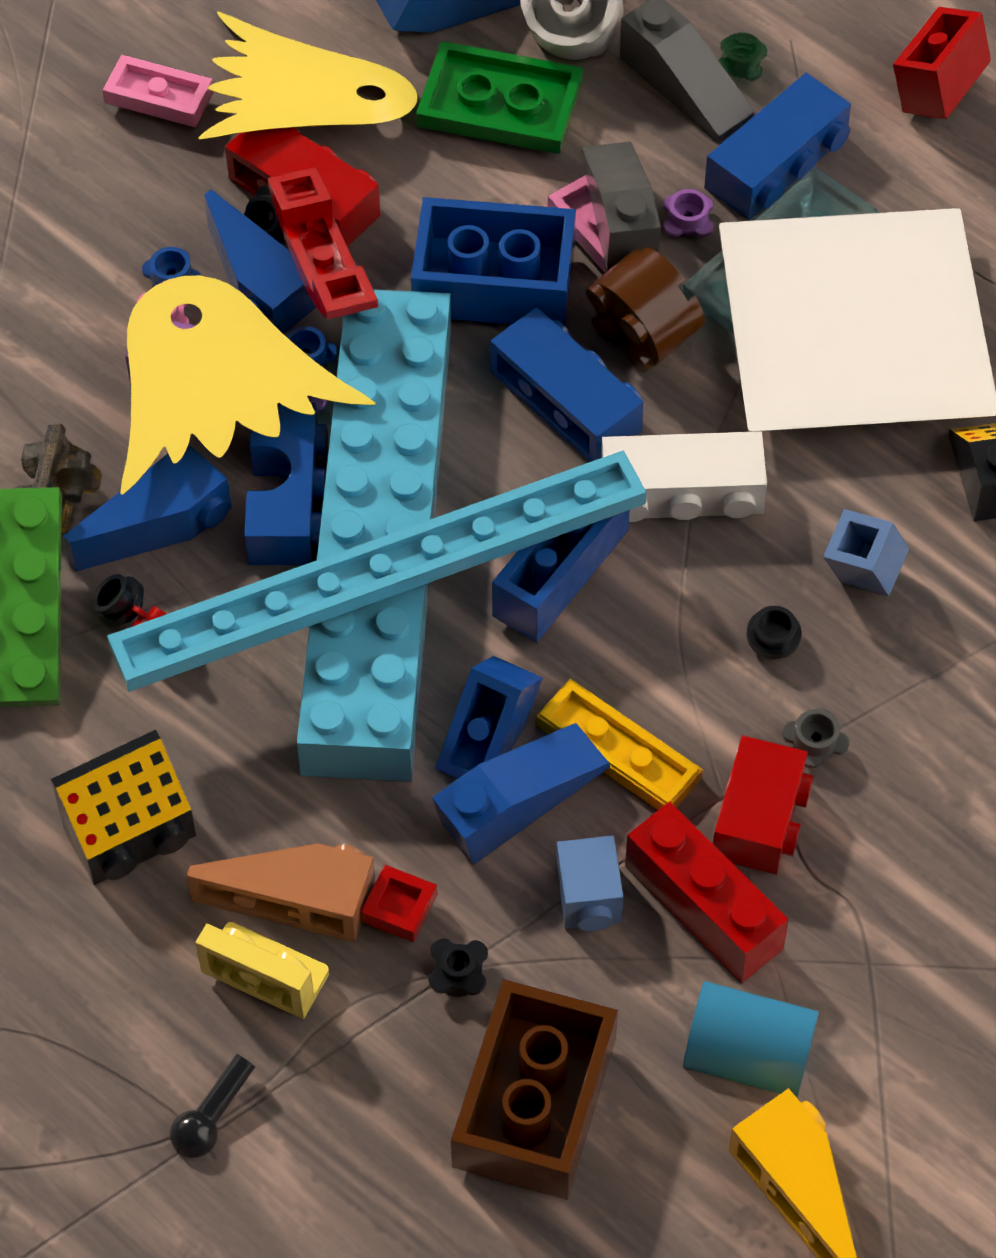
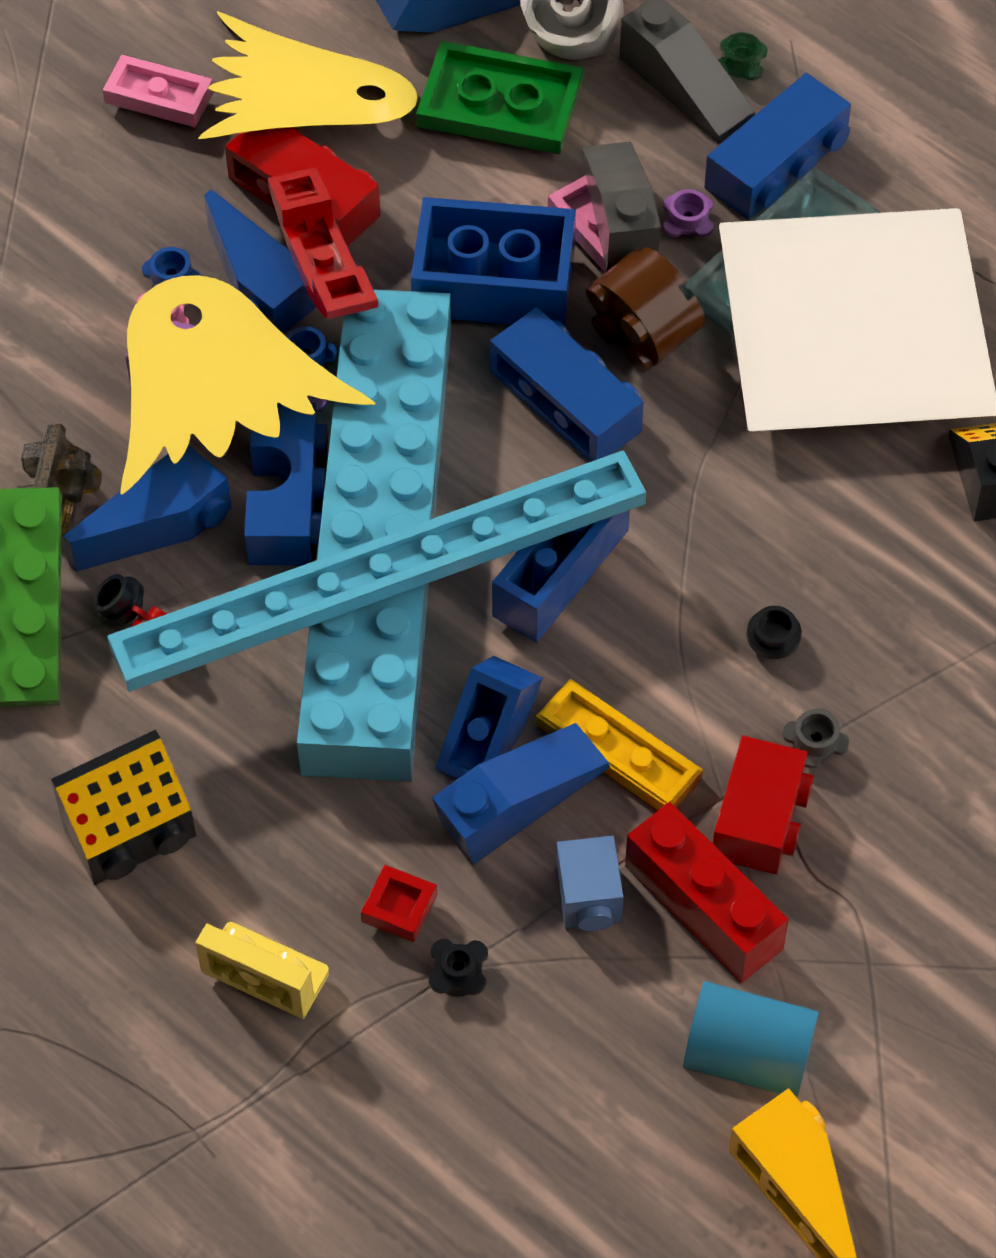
black bar [170,1053,255,1158] -> none
nougat slope [186,843,375,943] -> none
black plate [244,186,285,244] -> none
reddish brown brick [451,979,618,1200] -> none
white brick [601,431,767,522] -> none
medium blue brick [823,509,909,597] -> none
red brick [893,7,991,119] -> none

